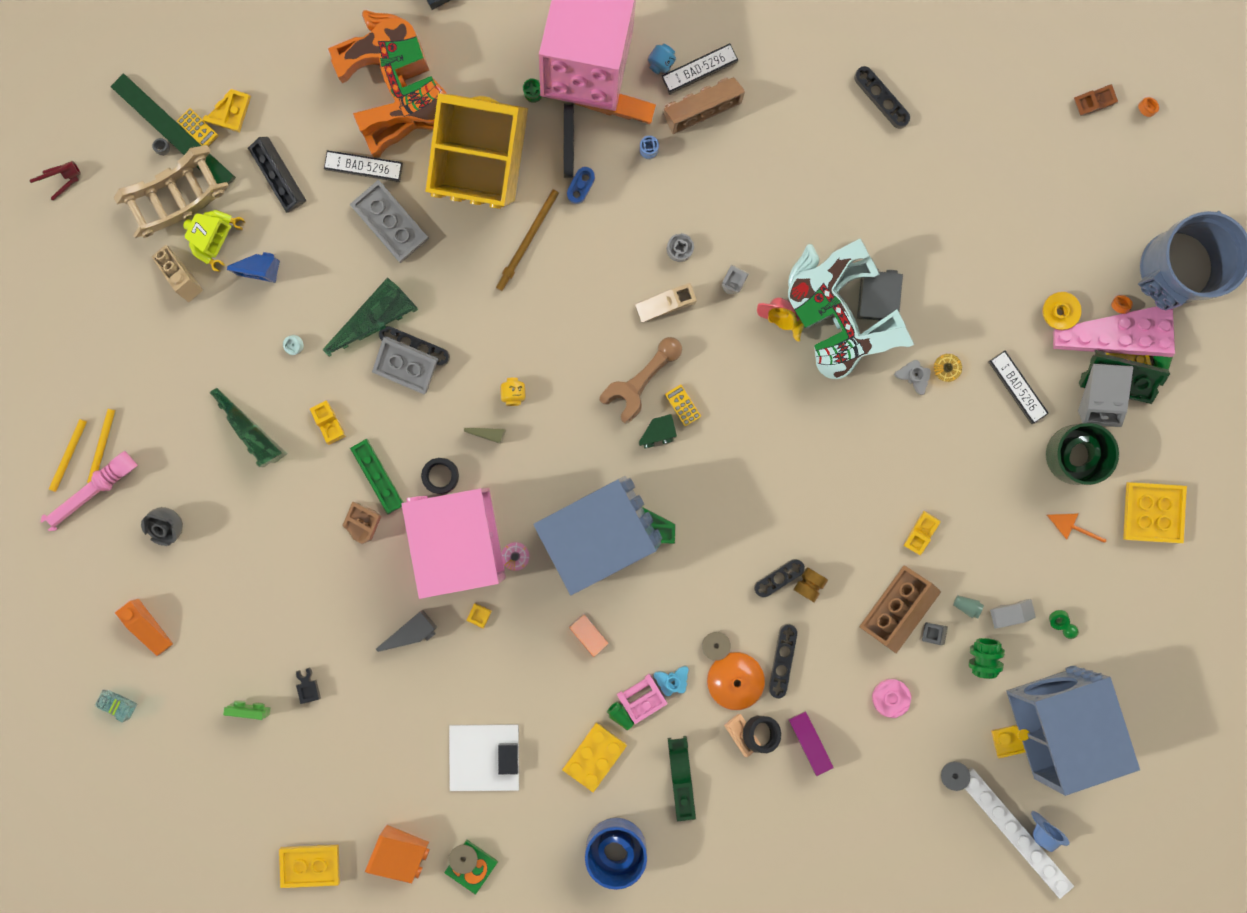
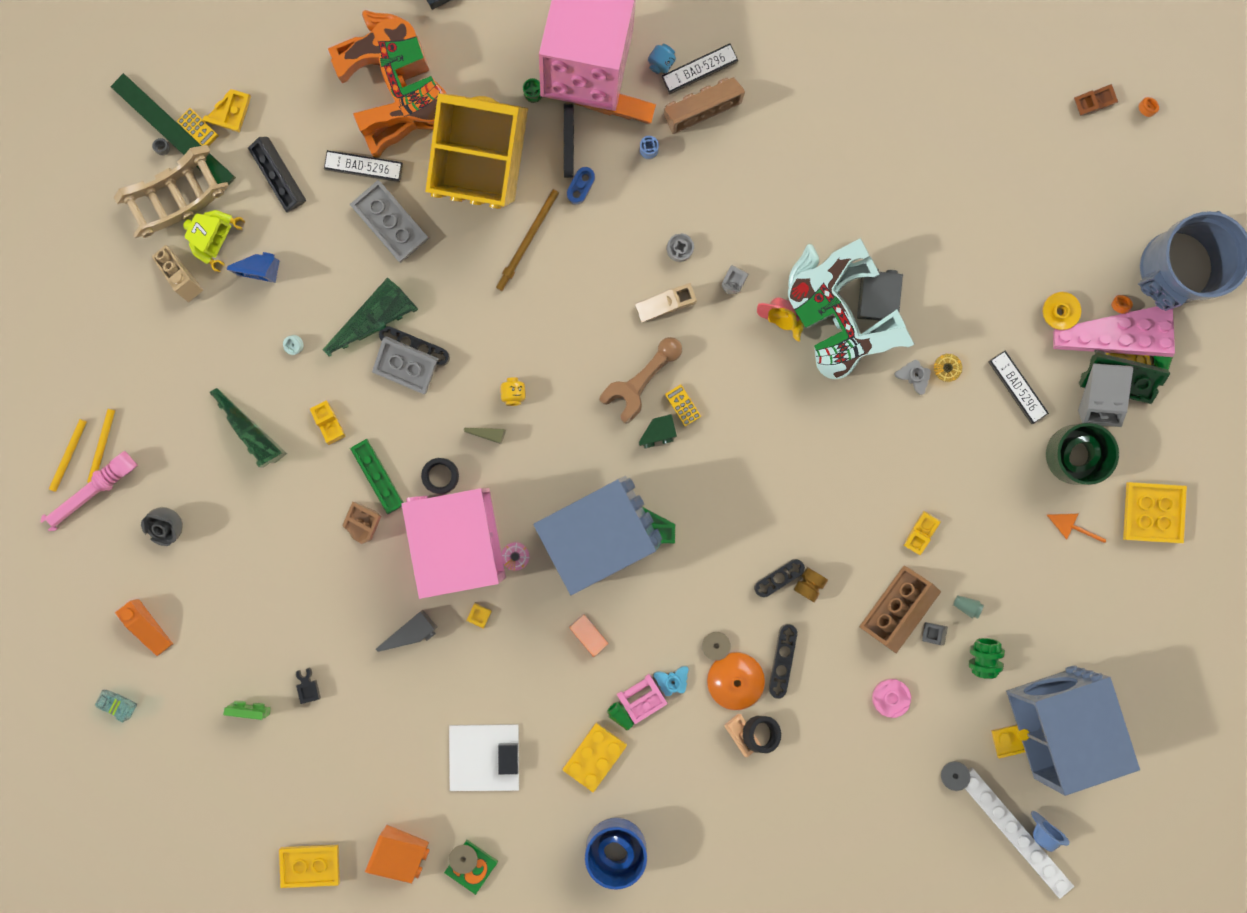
dark red plant [30,161,81,200] -> none
dark green piece [667,736,696,822] -> none
magenta slope [788,711,834,776] -> none
black beam [854,66,910,129] -> none
light grey slope [990,599,1036,628] -> none
green plate [1049,610,1079,639] -> none

